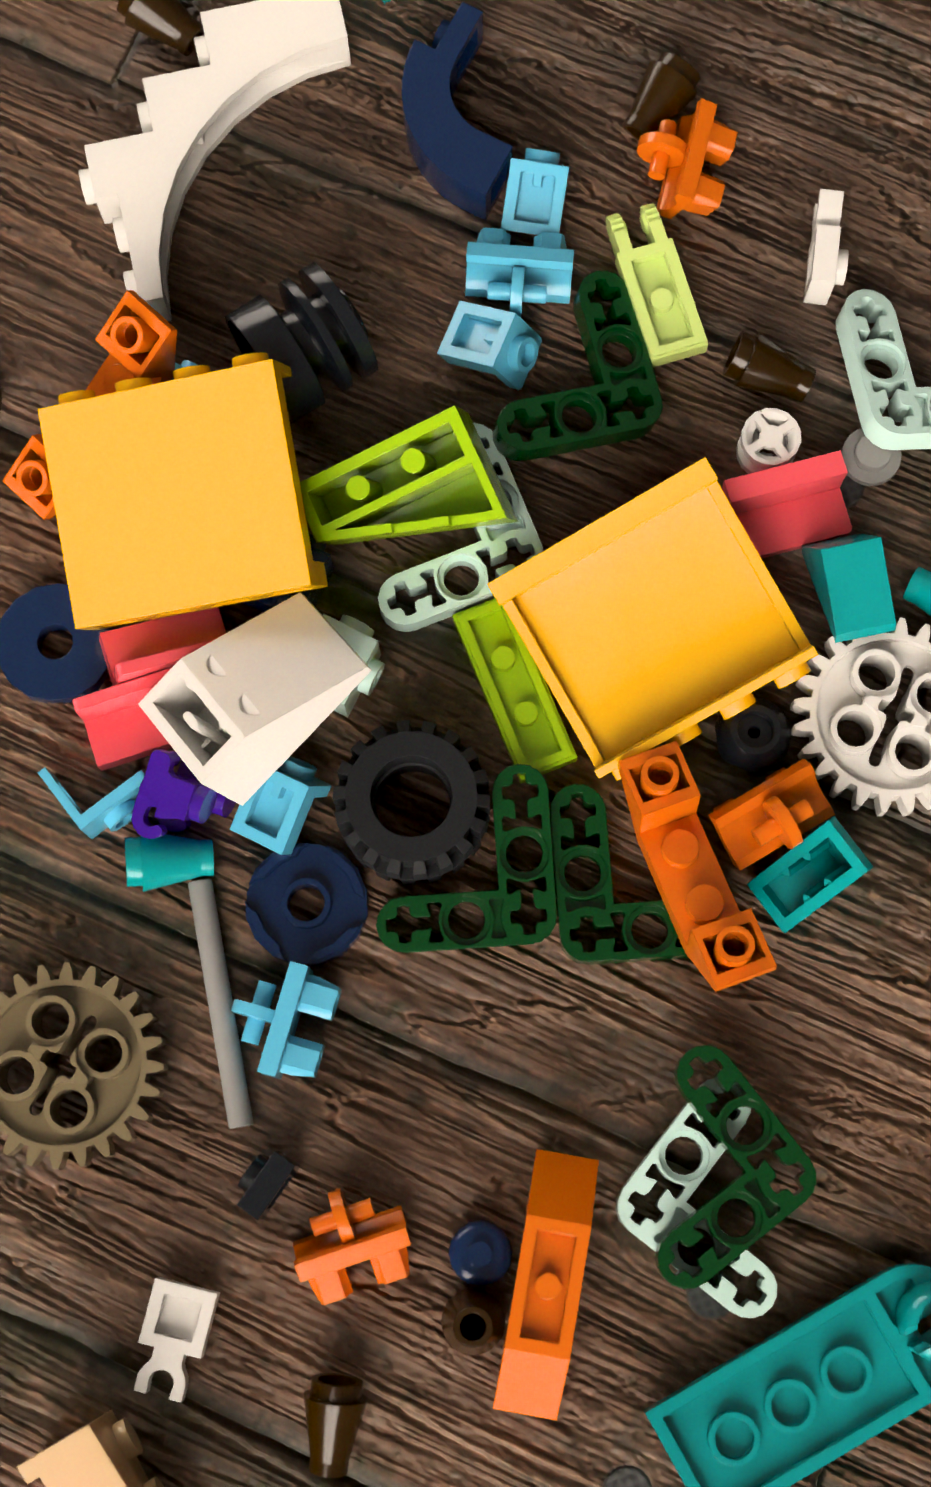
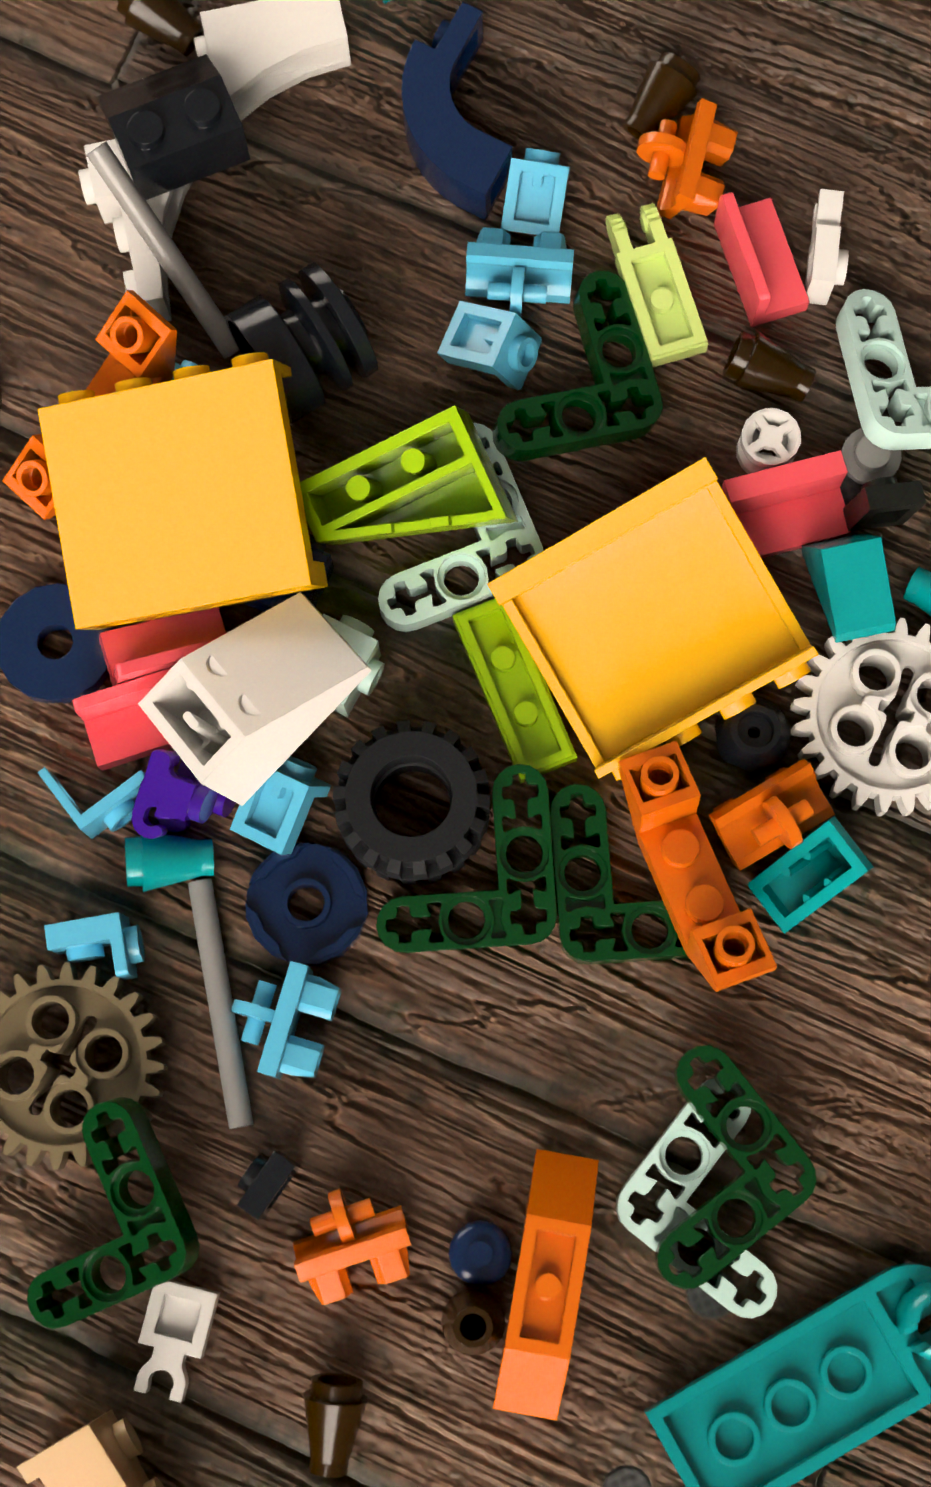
none -> dark green beam [27,1096,200,1329]
none -> medium azure bracket [44,912,145,980]
none -> light grey bar [87,142,239,359]
none -> black slope [97,54,251,200]
none -> coral panel [714,192,810,327]
none -> pearl dark grey plate [843,477,926,531]

